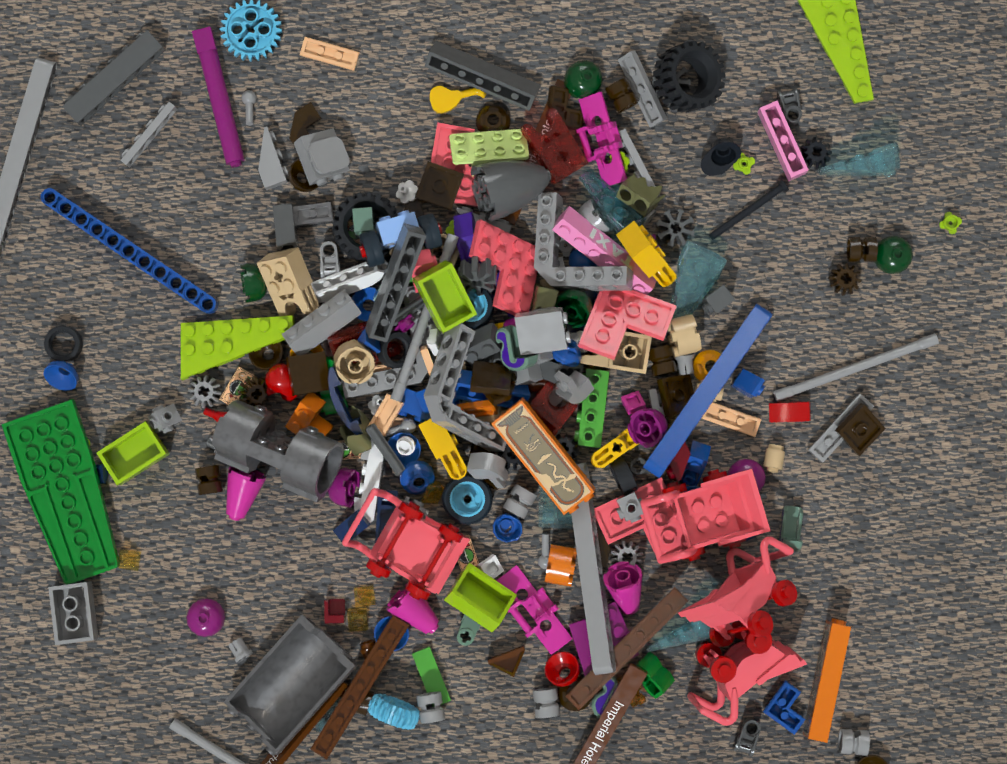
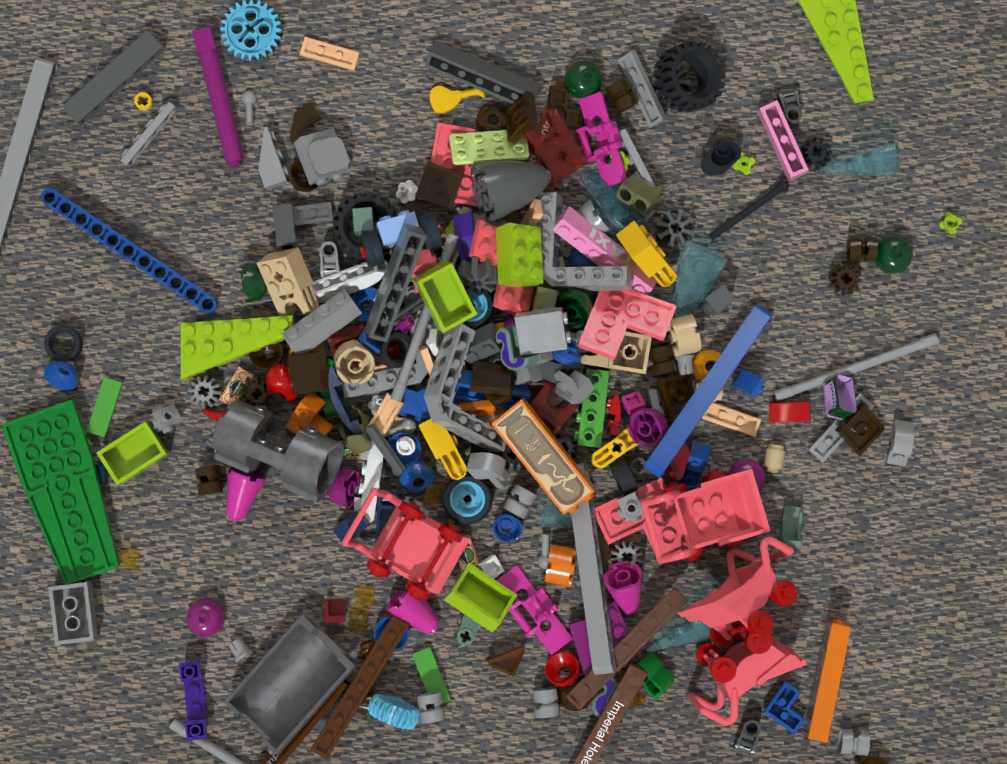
none -> bright green tile [86,377,123,438]
none -> yellow bush [134,92,153,111]
none -> dark purple slope [179,661,208,741]
none -> lime piece [496,223,544,289]
none -> dark brown tile [504,90,538,144]
none -> light nougat tile [519,199,543,226]
none -> red slope [606,395,621,436]
none -> lavender piece [823,375,857,420]
none -> light grey brick [886,419,915,466]

